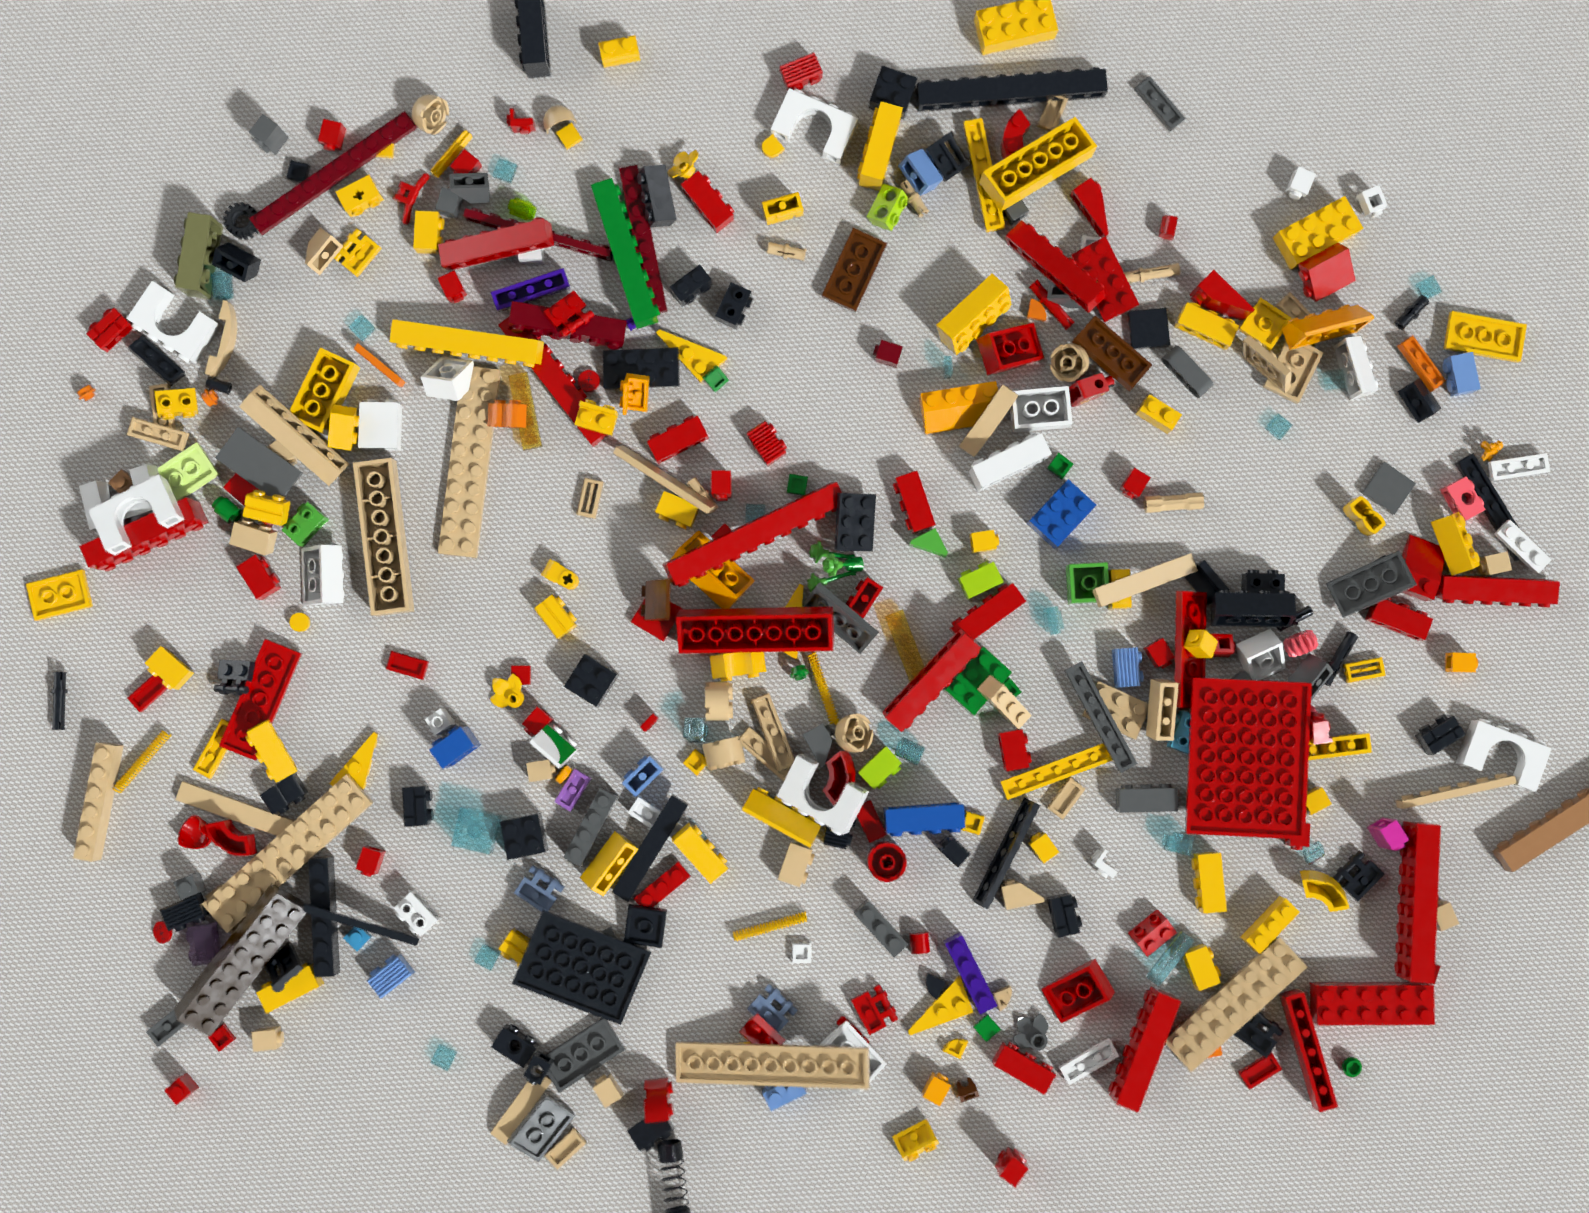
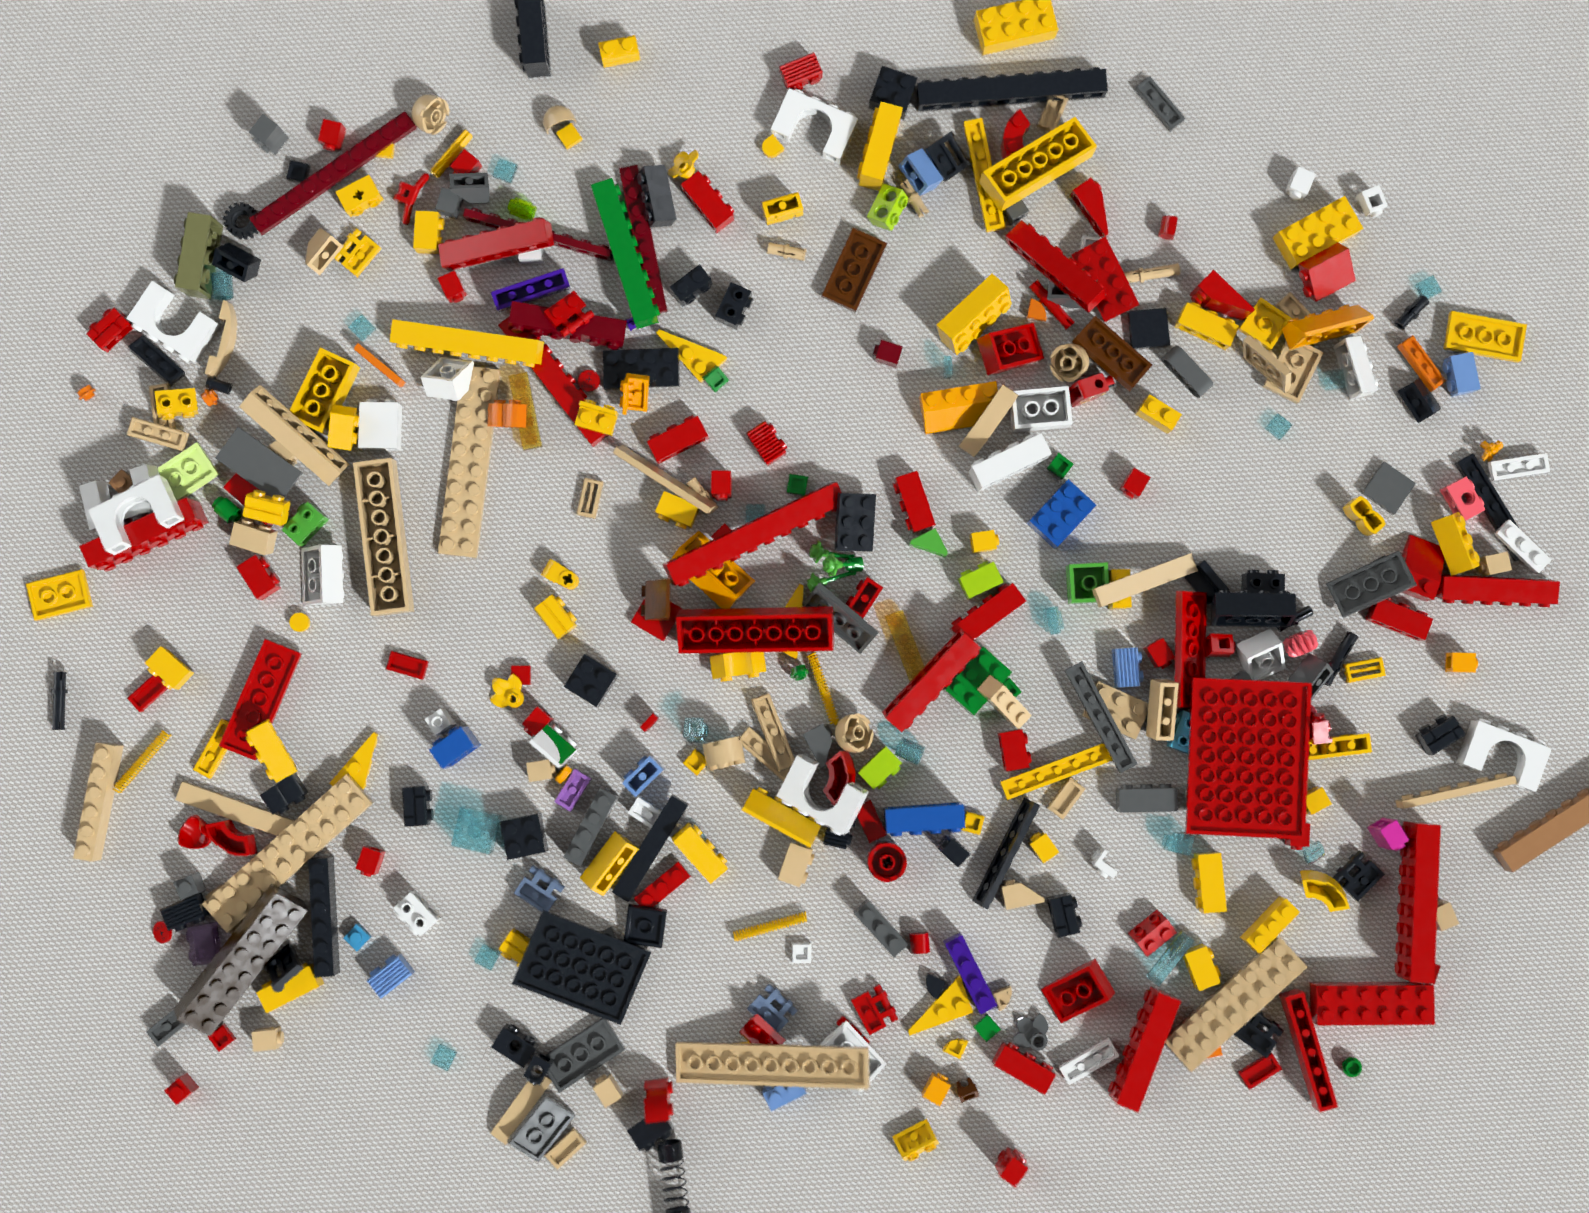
black plate [214,660,255,696] -> none
black tile [302,902,419,946] -> none
red bracket [507,108,536,134] -> none
tan brick [705,682,733,721] -> none
tan axle [1143,492,1204,513] -> none
yellow brick [1184,630,1218,658] -> none

